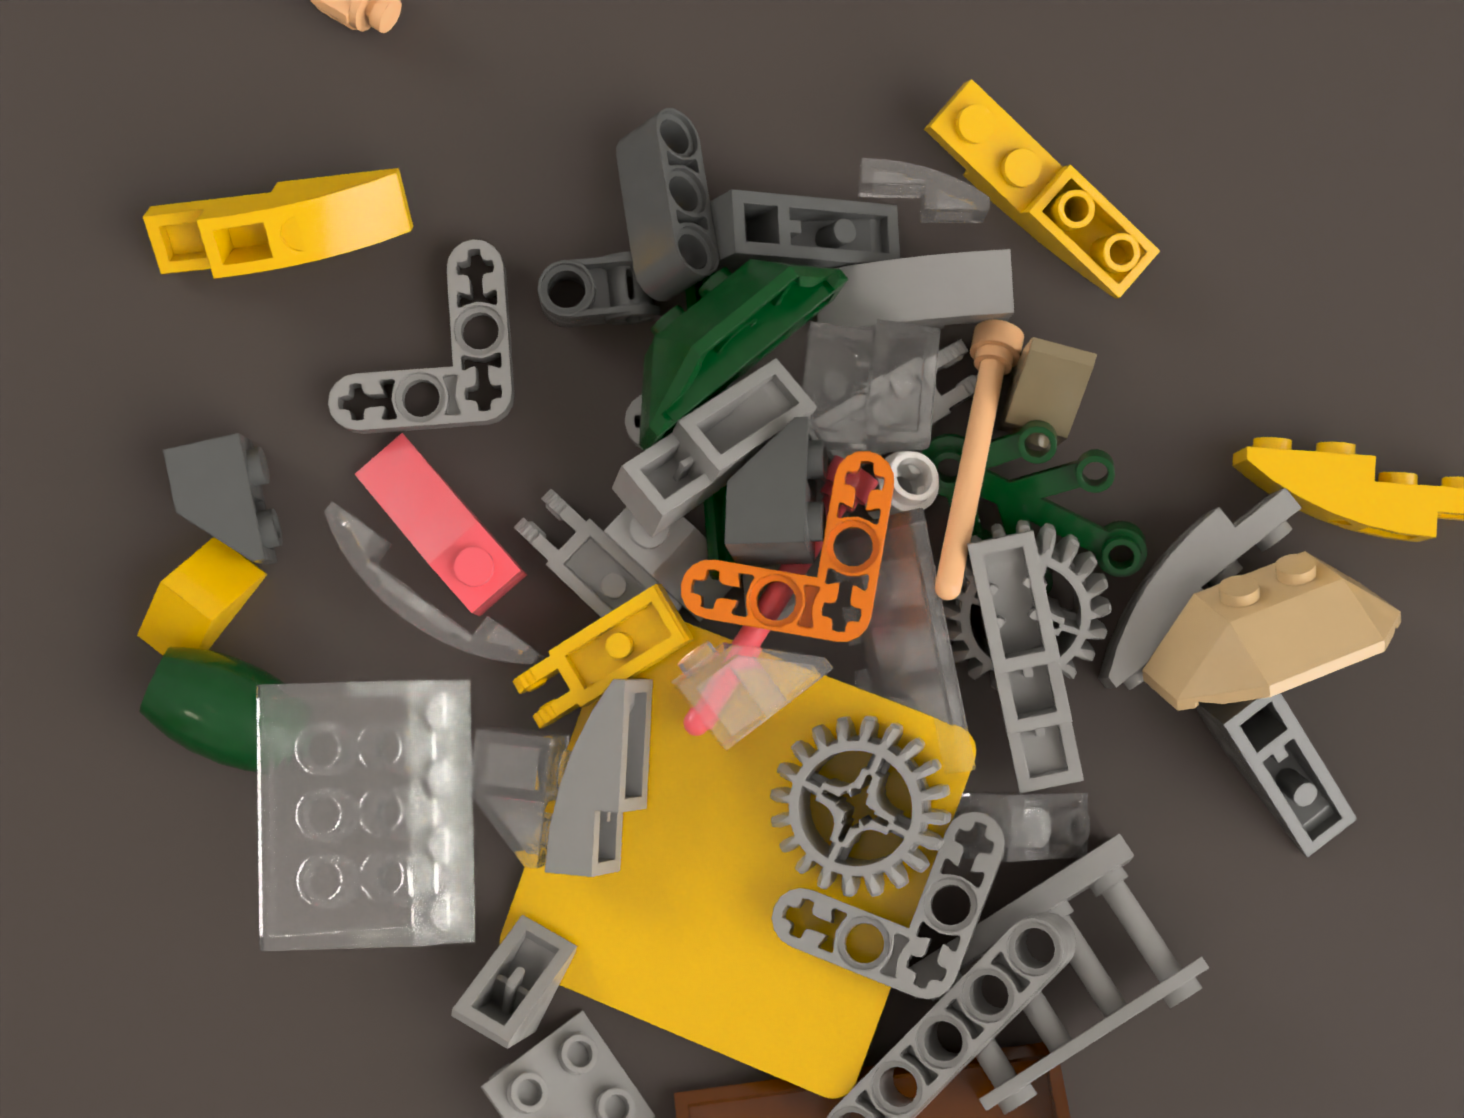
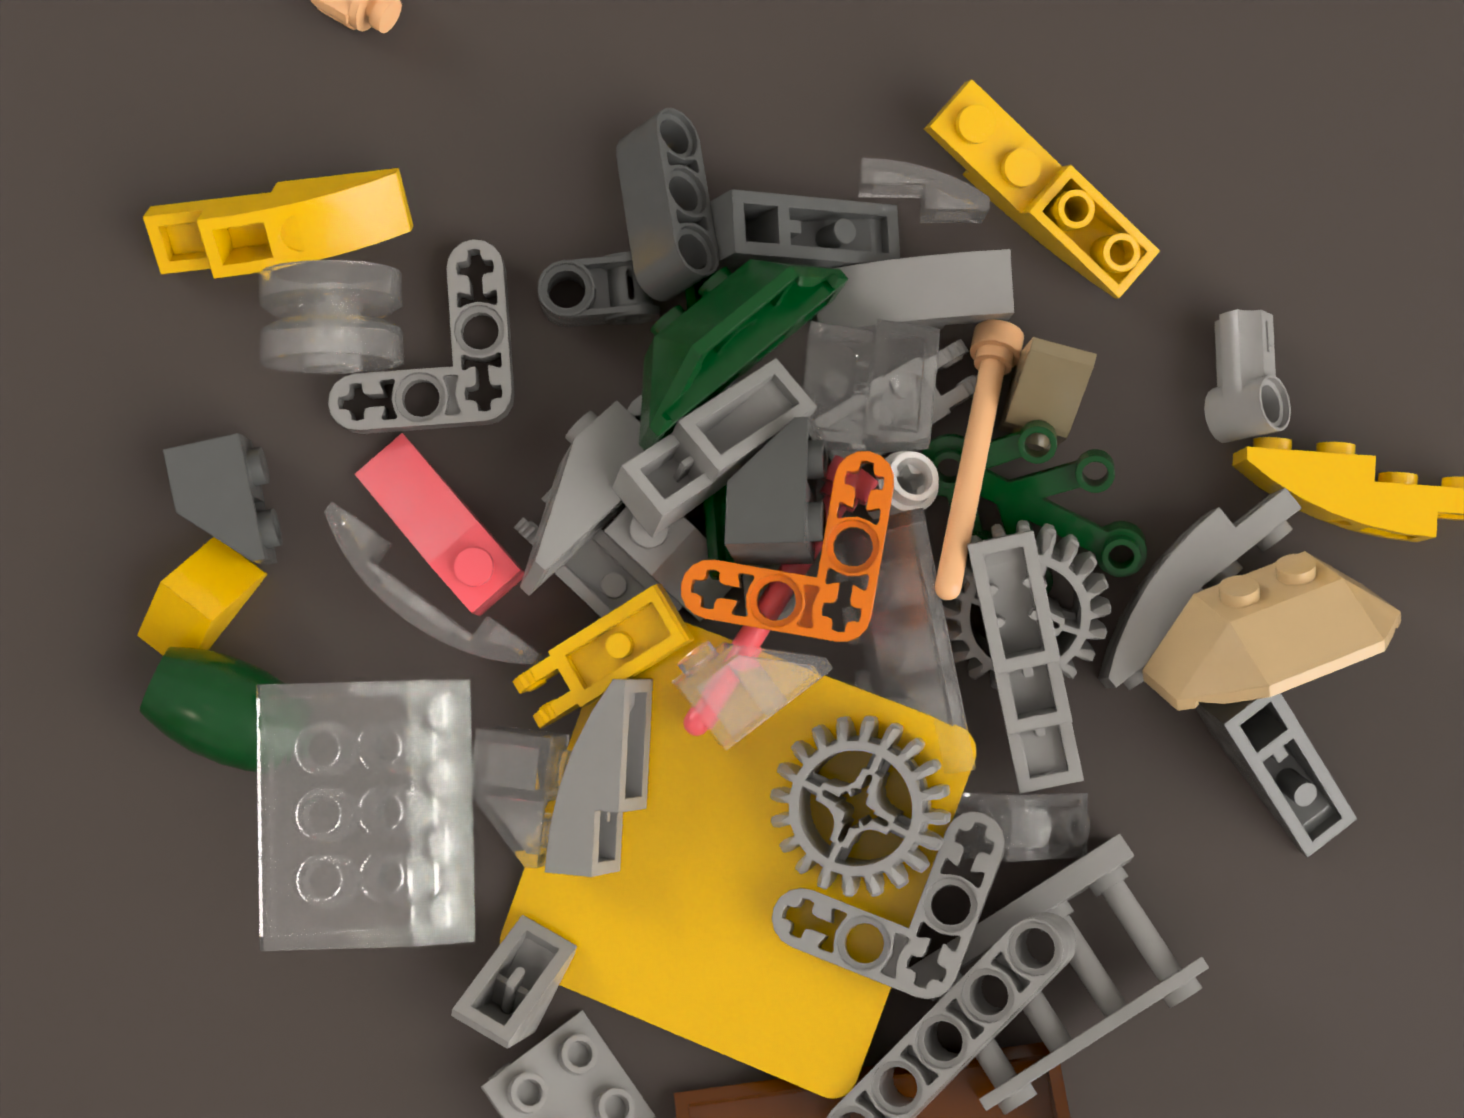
none -> clear wheel [259,260,404,374]
none -> light grey slope [520,400,644,596]
none -> light grey piece [1204,309,1291,443]

